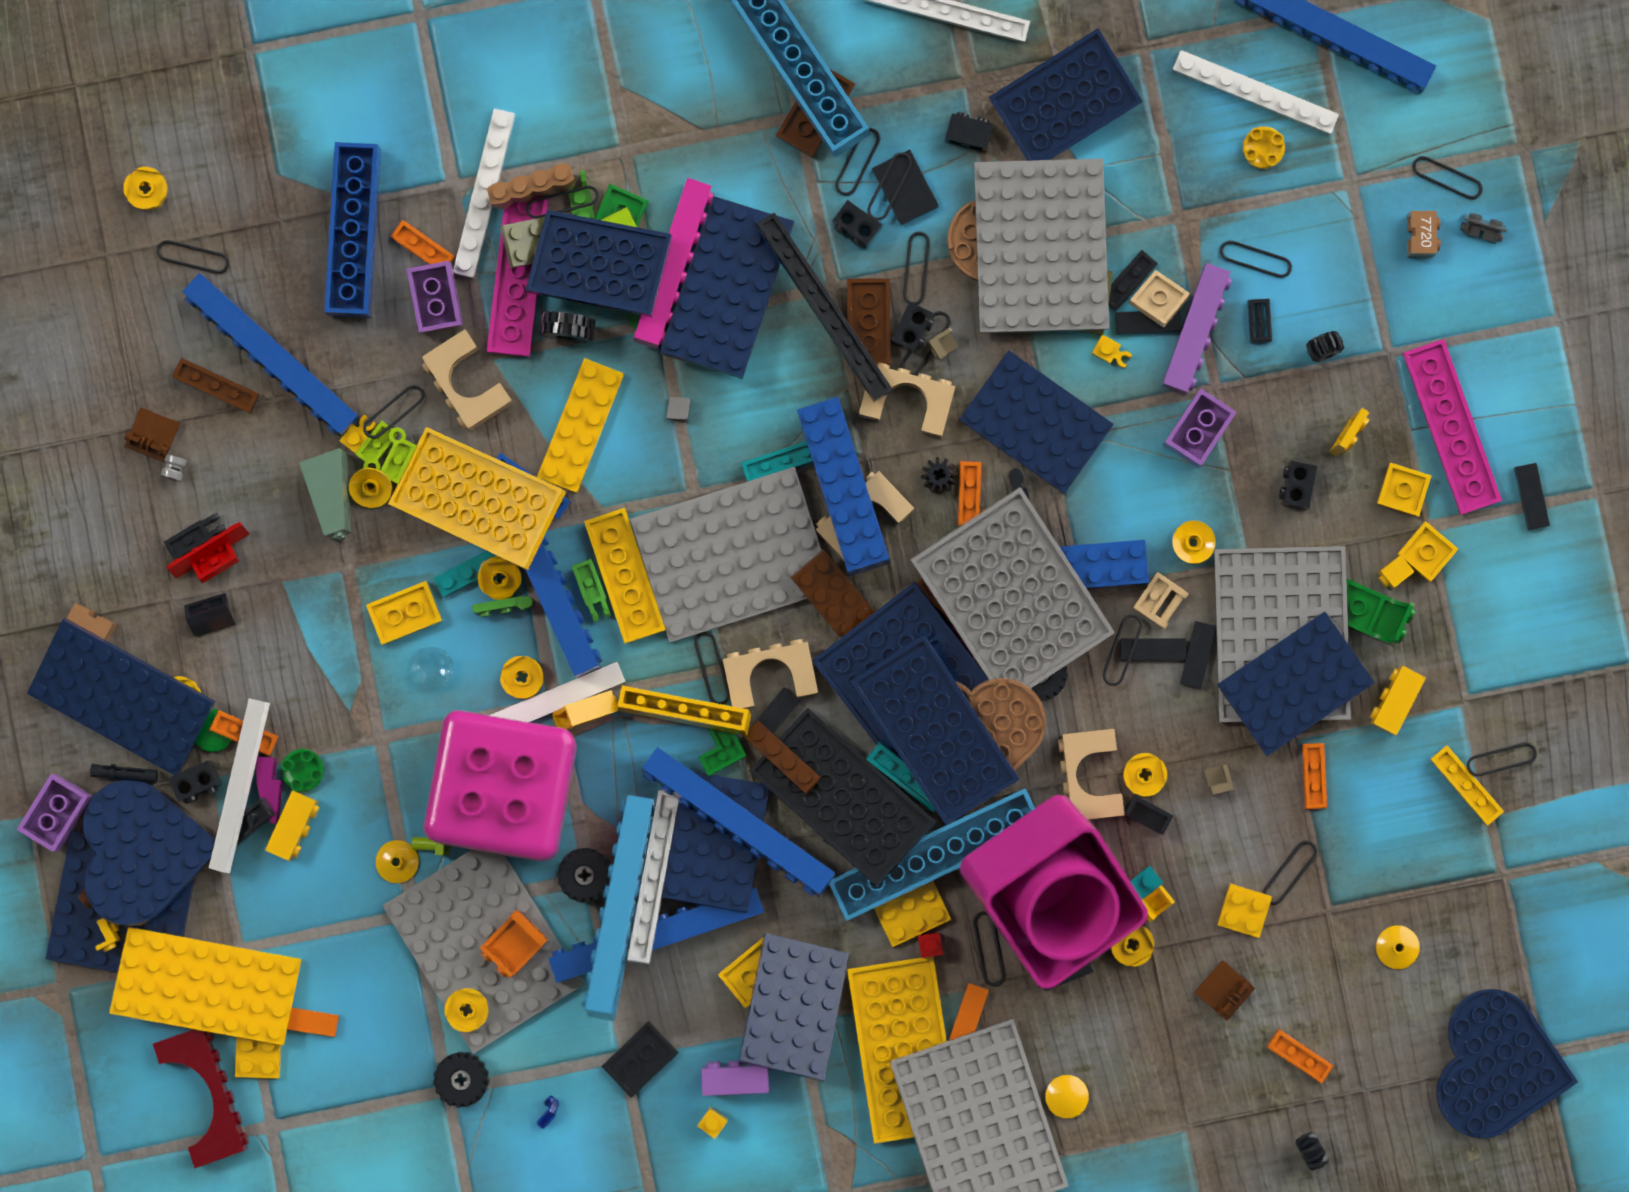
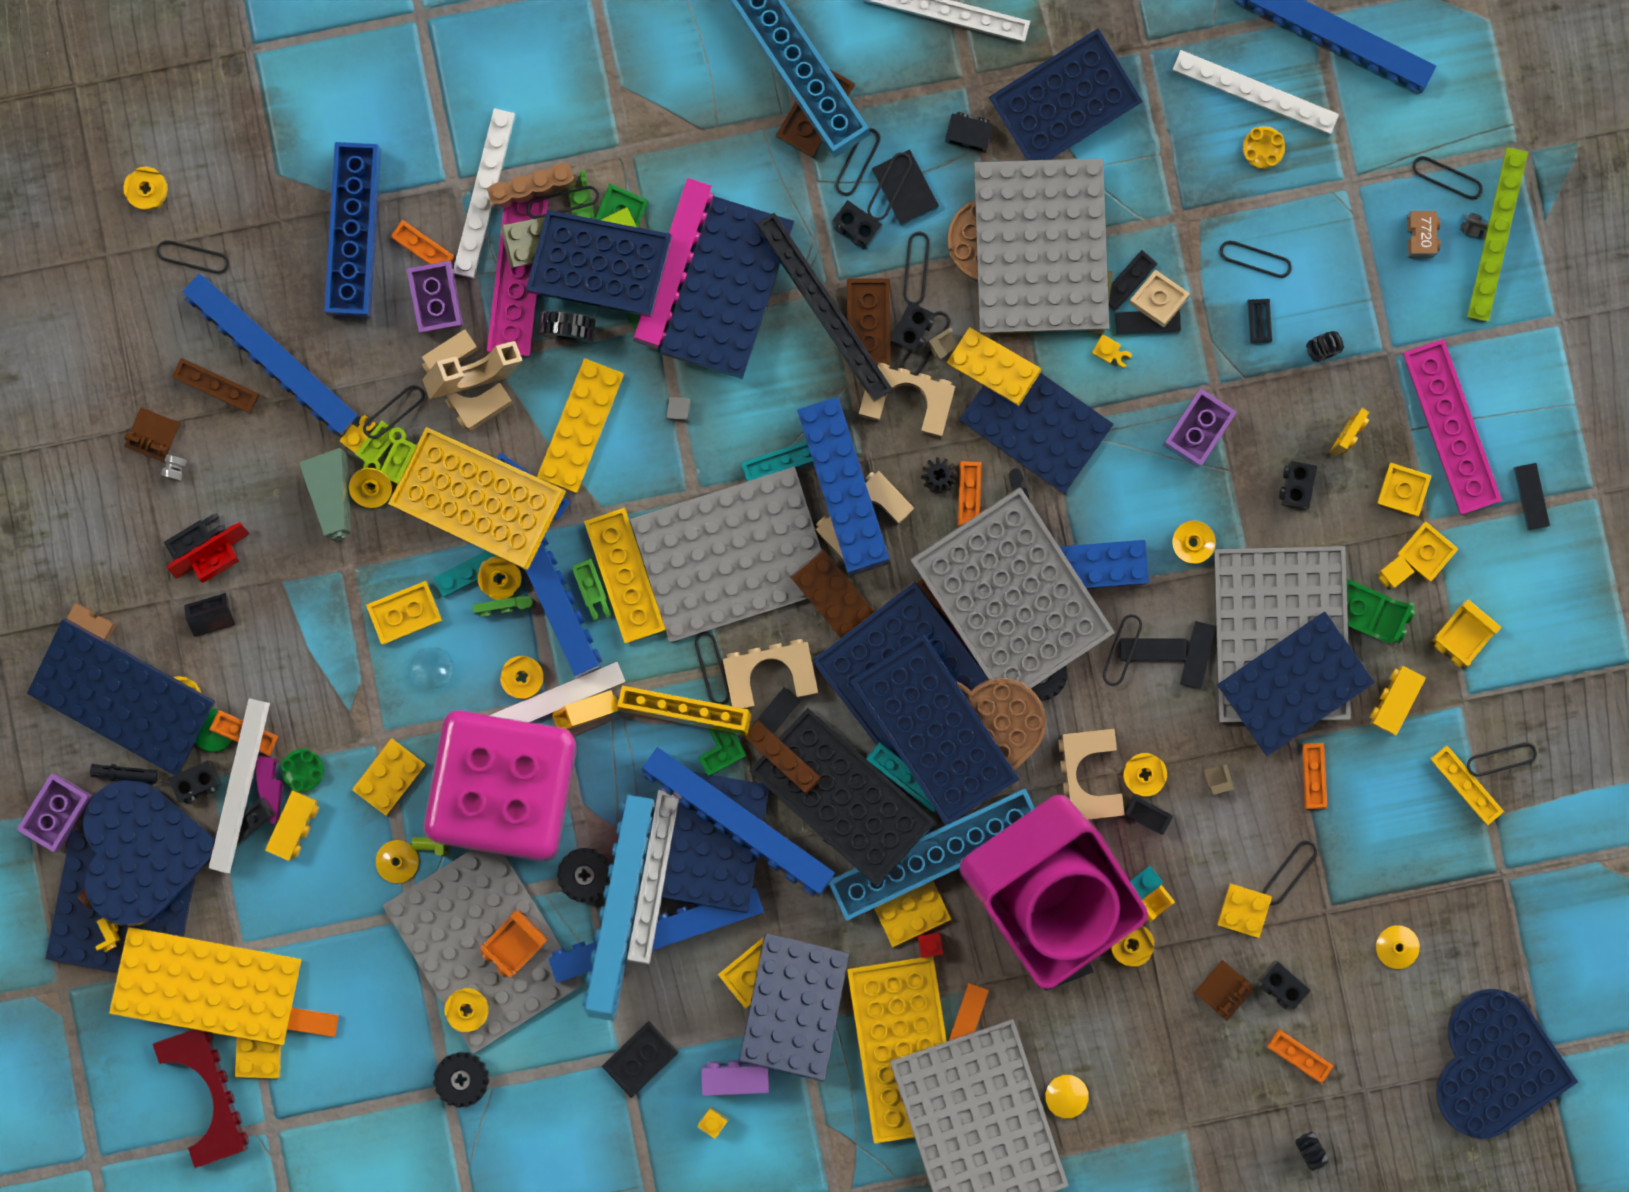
clear blue arm [537,1095,559,1129] -> none
black piece [973,911,1005,986] -> none
tan plate [1133,572,1189,630] -> none
medium lavender brick [1162,263,1232,395] -> none
none -> yellow plate [352,738,427,816]
none -> tan arch [422,341,523,399]
none -> yellow plate [946,327,1042,406]
none -> black brick [1258,961,1311,1010]
none -> yellow panel [1431,600,1502,668]
none -> lime plate [1467,147,1528,321]

